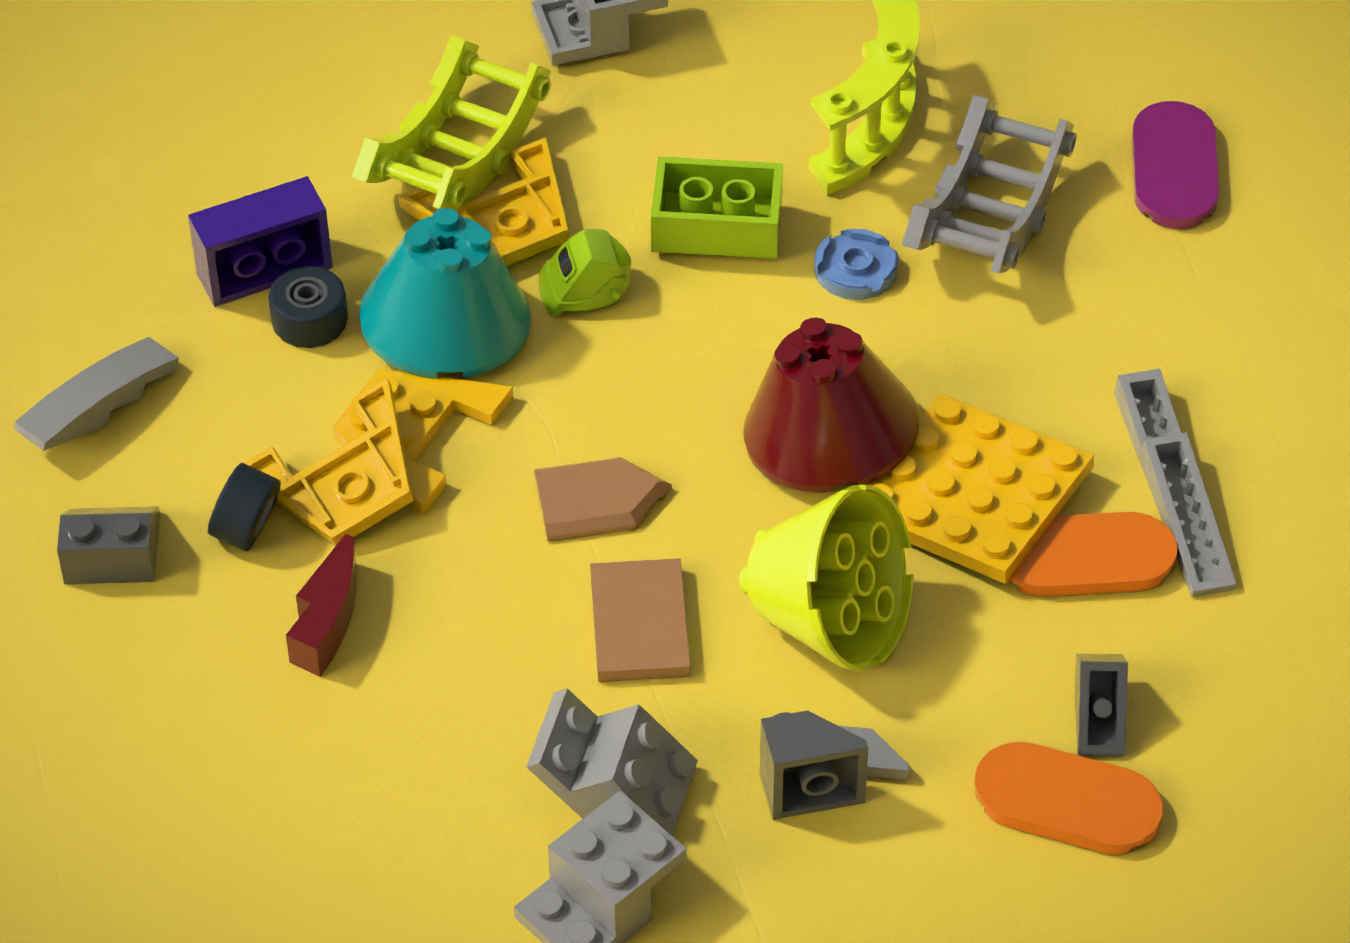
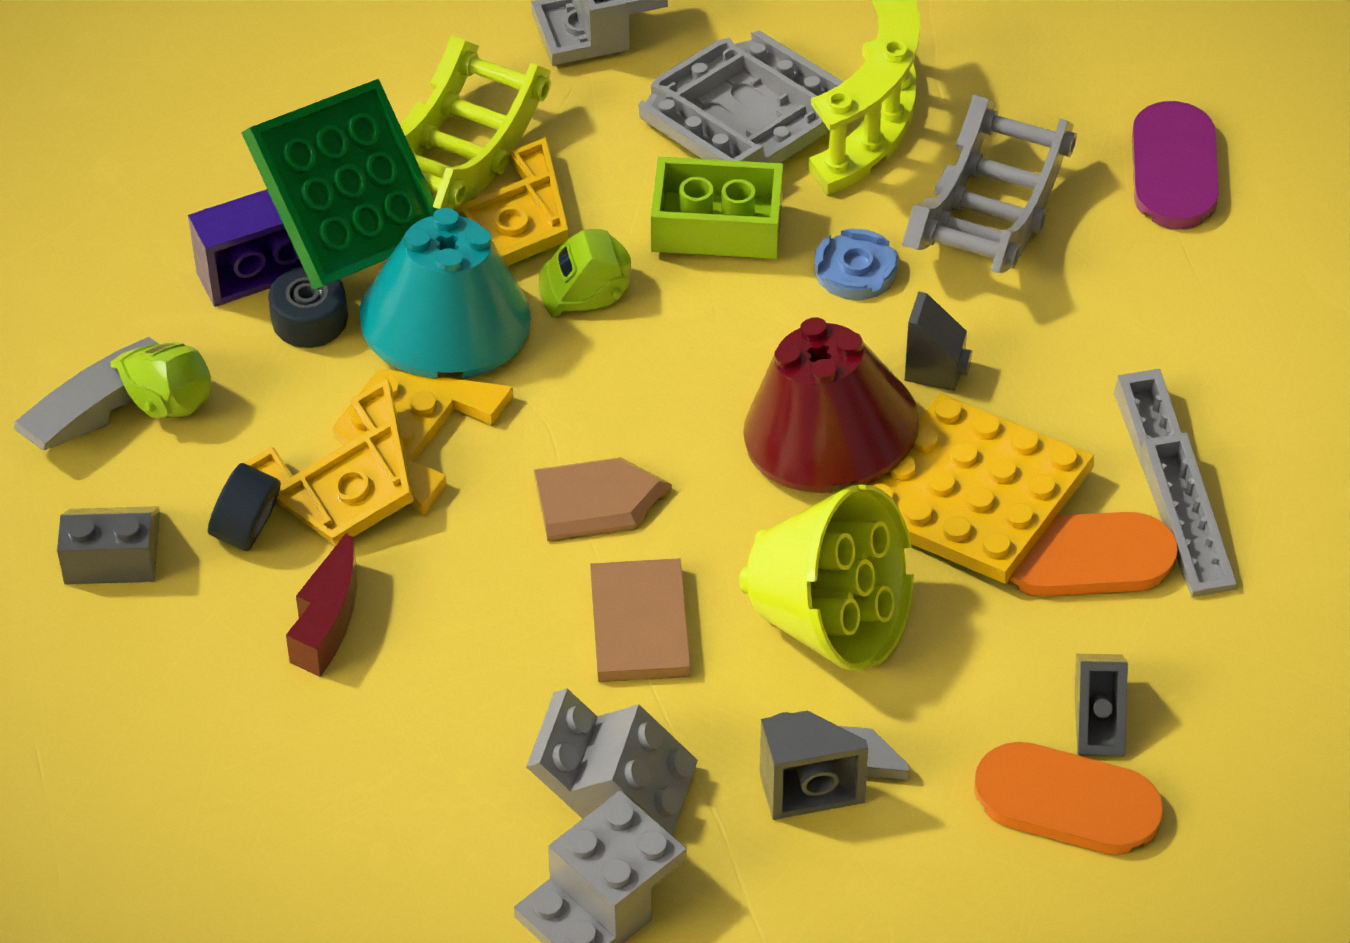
none -> lime helmet [110,342,211,418]
none -> green plate [241,78,438,290]
none -> light grey wedge [638,31,843,163]
none -> dark grey slope [904,291,973,391]

